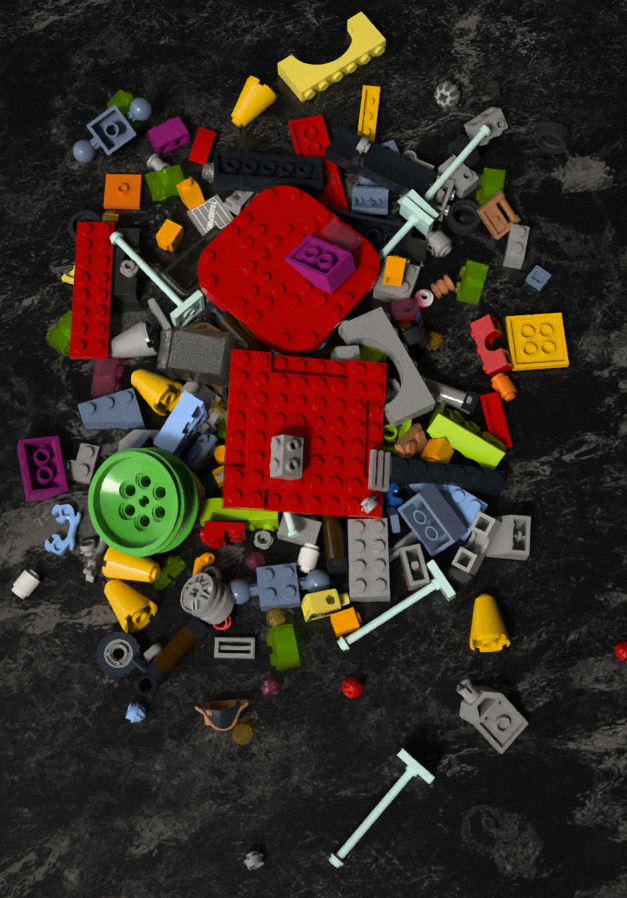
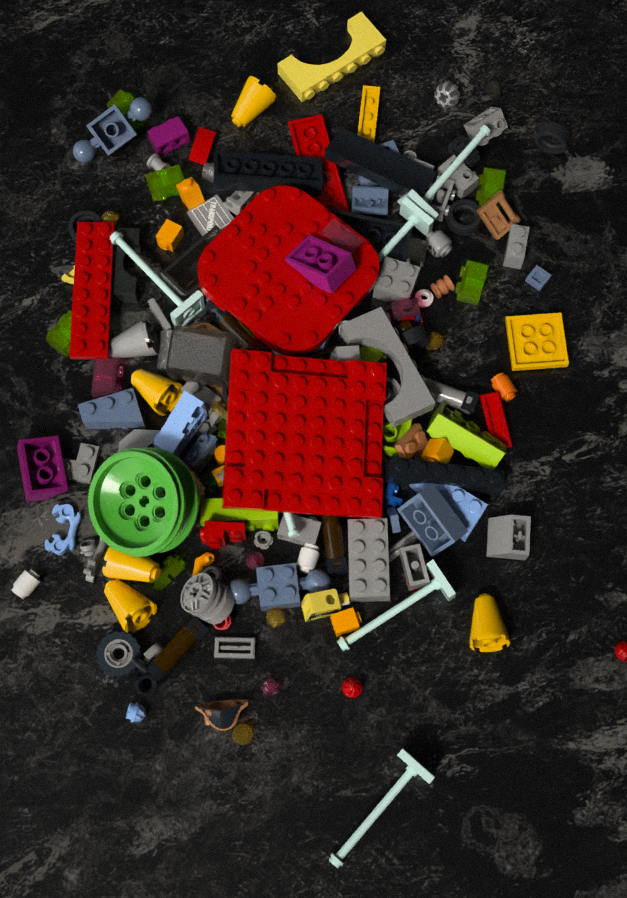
orange plate [103,174,142,209] -> none
light grey plate [120,260,138,277] -> none
sand blue tile [132,431,152,448] -> none
light grey plate [244,851,264,870] -> none
clear neon green brick [266,623,300,671] -> none
light grey brick [270,435,303,480] -> none
light grey plate [356,137,371,154] -> none
light grey plate [361,496,379,514] -> none
light grey tile [368,449,390,492] -> none
light orange brick [383,255,406,287] -> none
light grey arch [452,511,502,575] -> none
light grey plate [456,679,529,754] -> none
red arch [470,314,514,377] -> none

